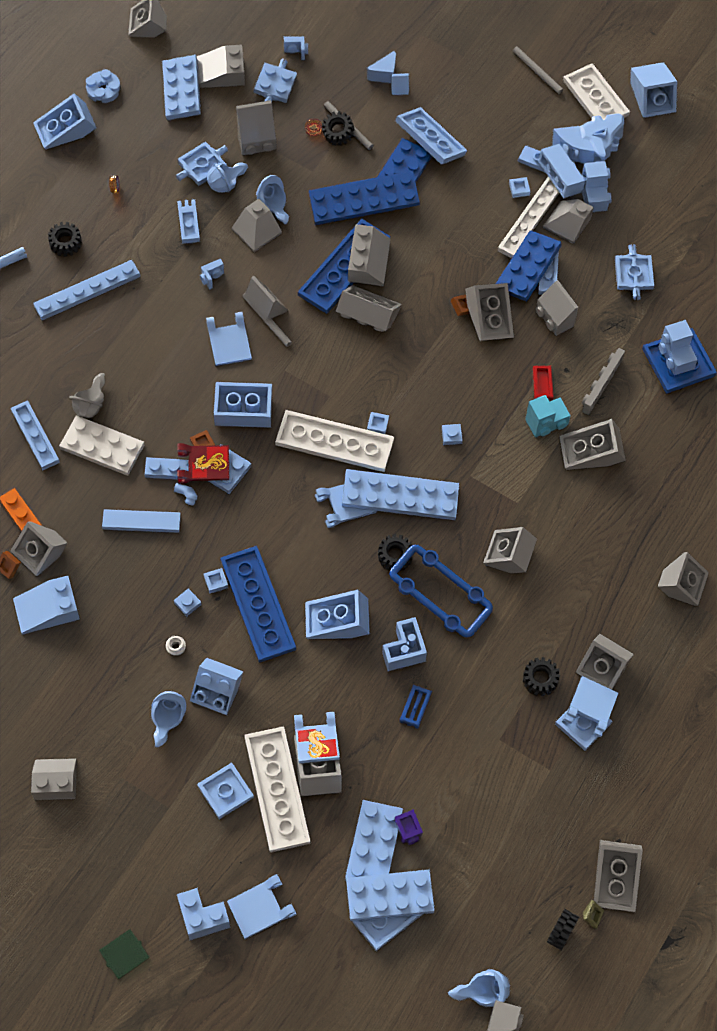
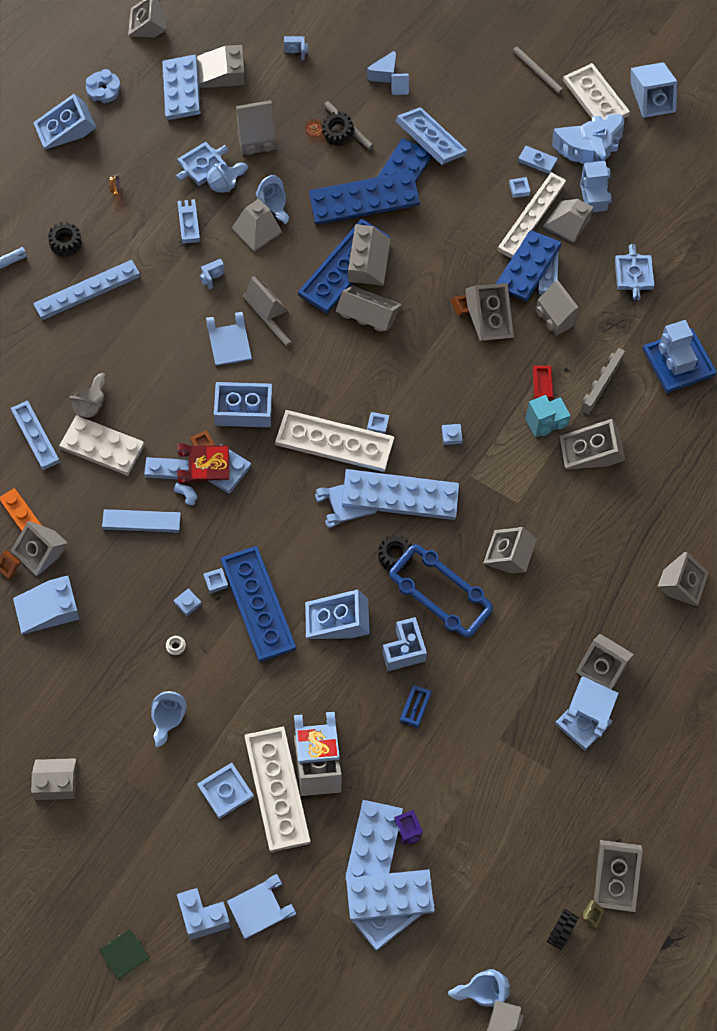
light blue slope [190,658,244,715] -> none
light blue plate [254,59,297,103] -> none
black tyre [523,657,560,696] -> none
light blue brick [538,144,585,198] -> none

